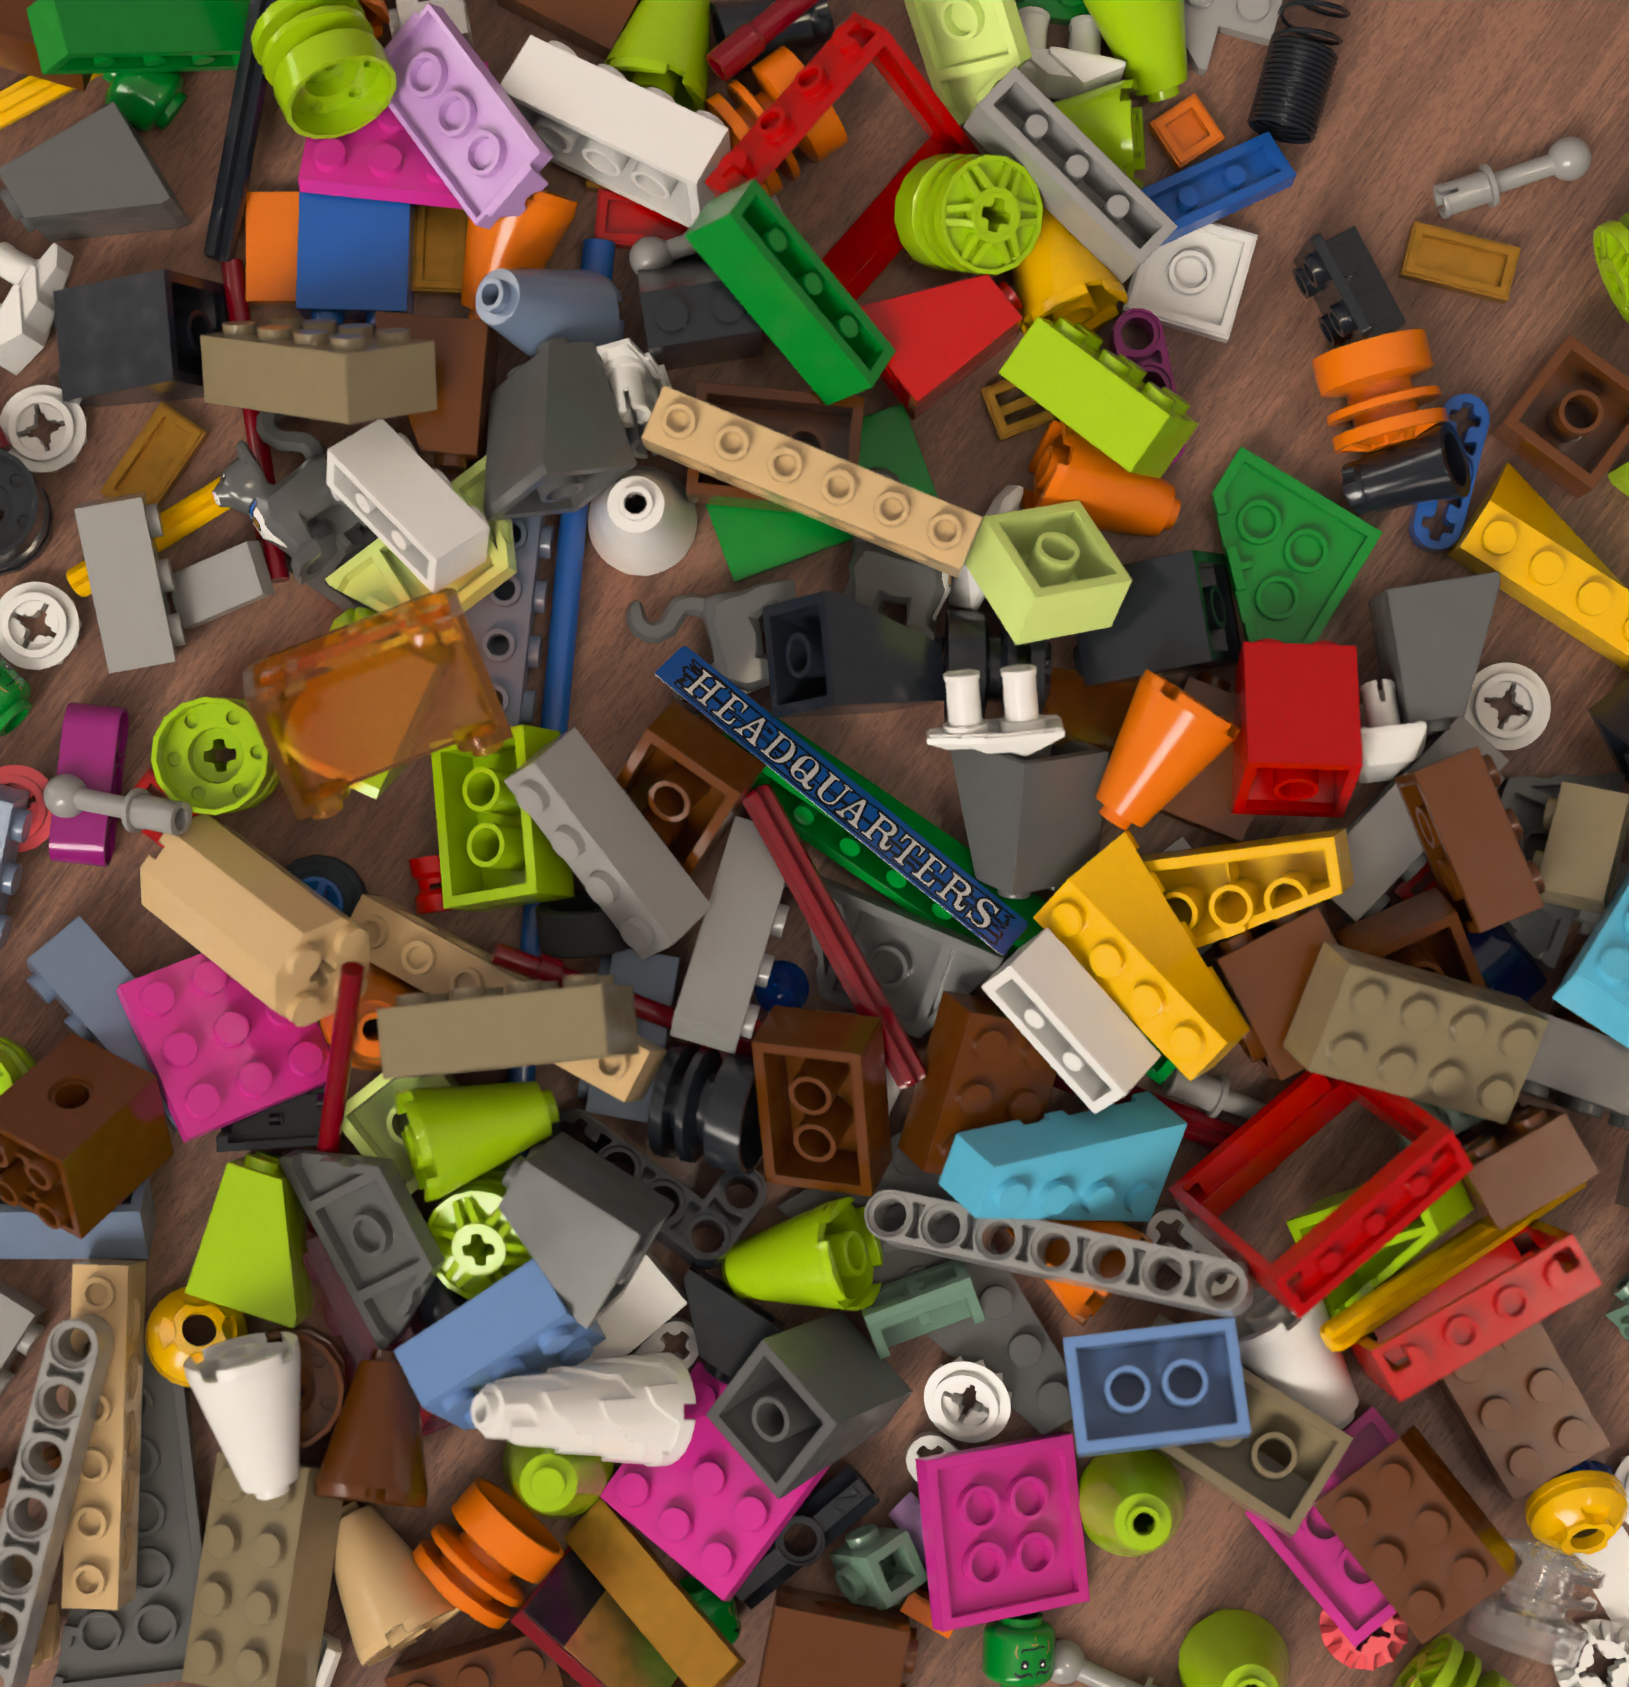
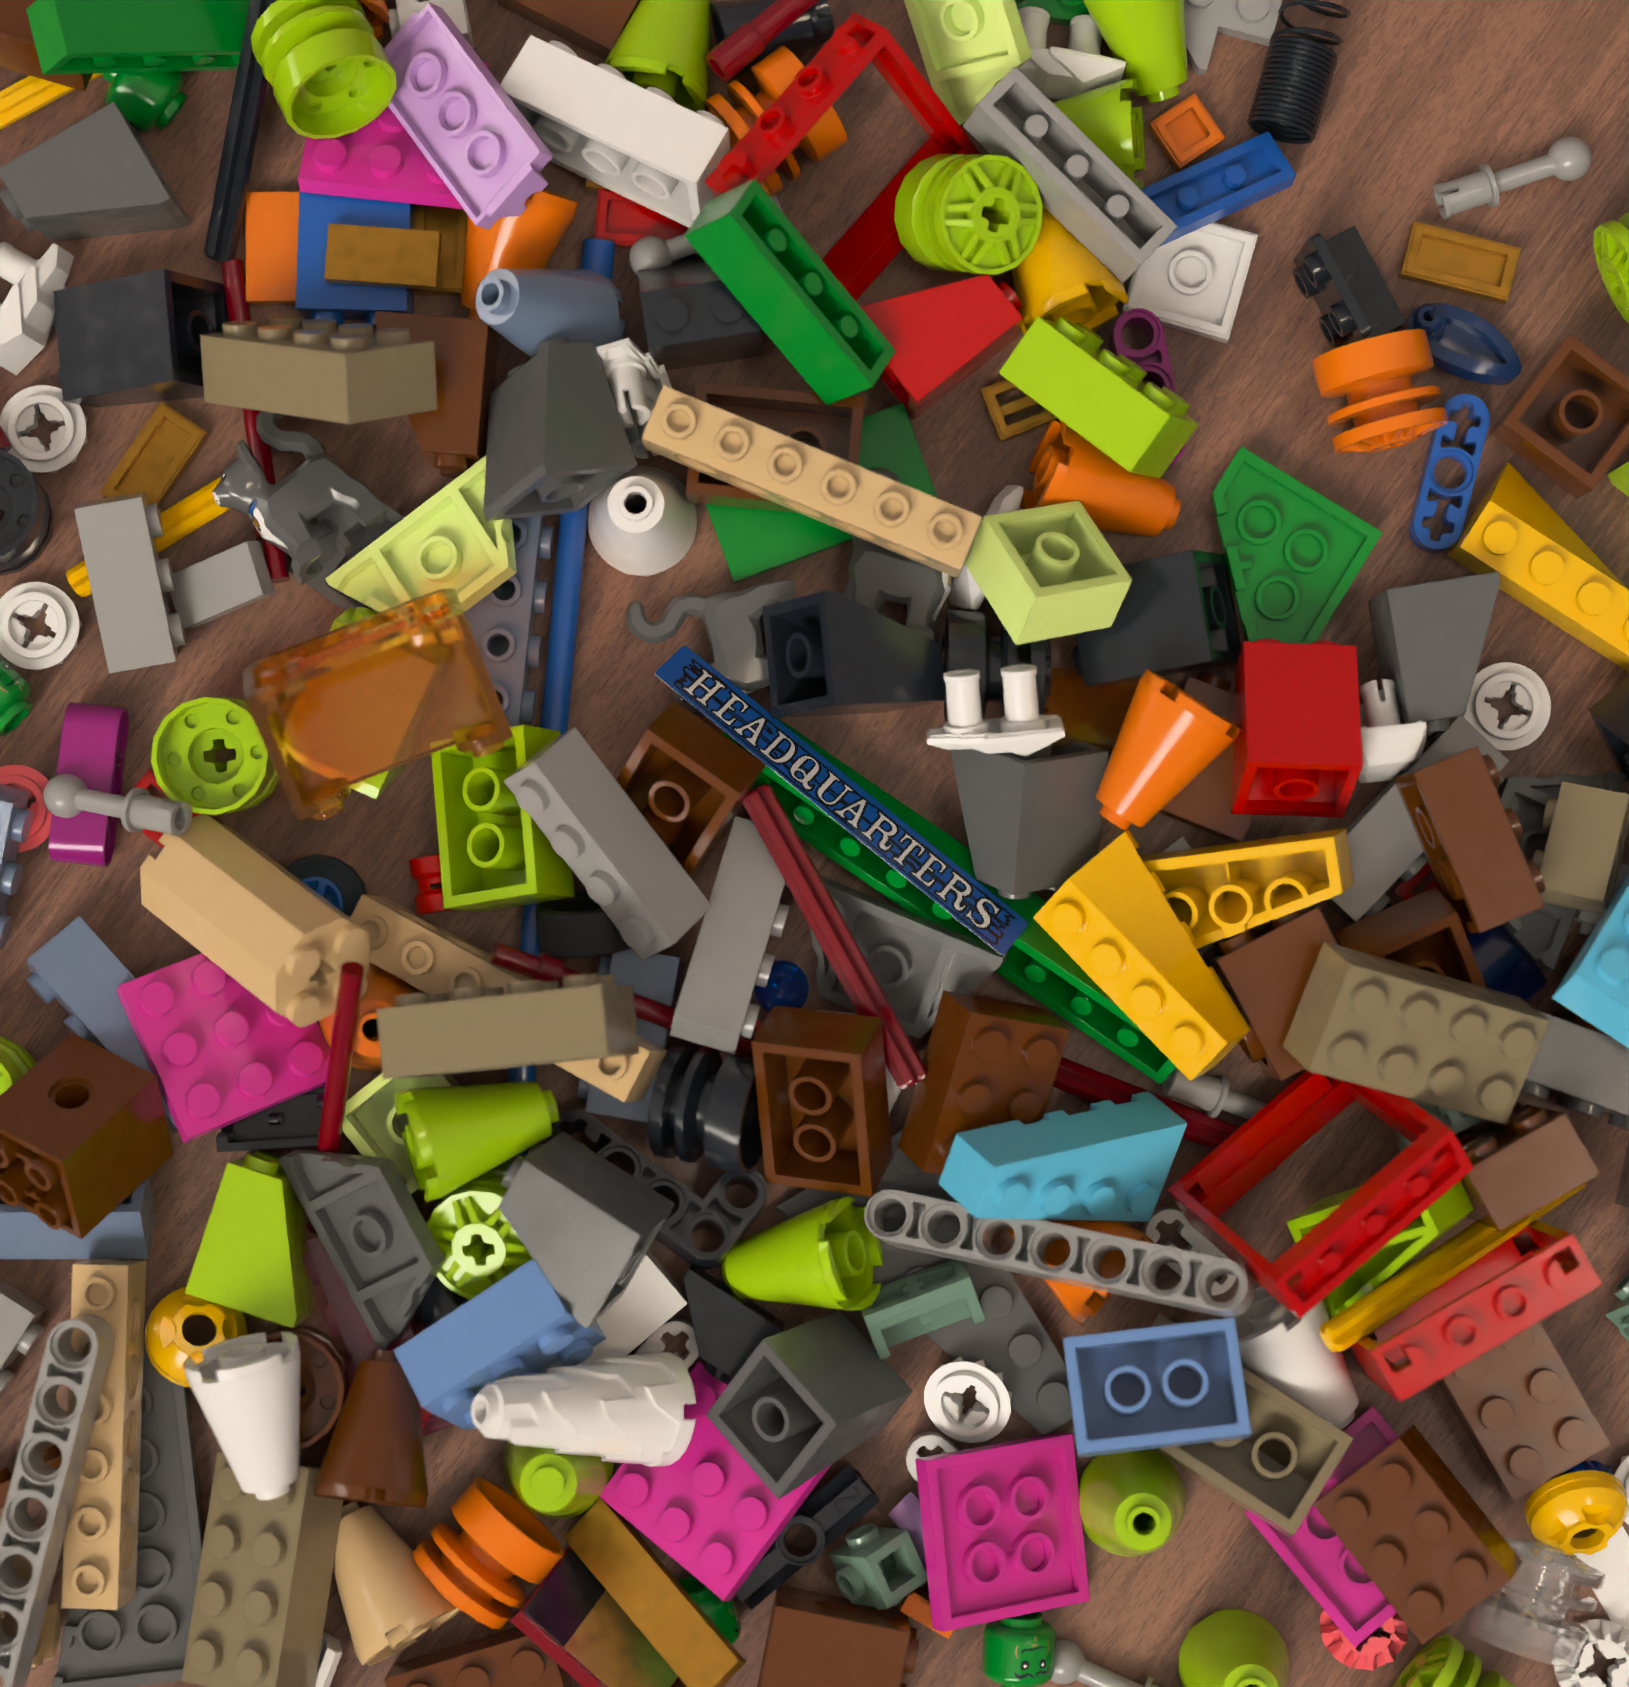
white brick [326,419,490,594] -> none
white brick [981,927,1161,1114] -> none
black plant [1341,421,1471,516] -> none
none -> pearl gold tile [324,223,442,291]
none -> dark blue arm [1408,303,1522,385]

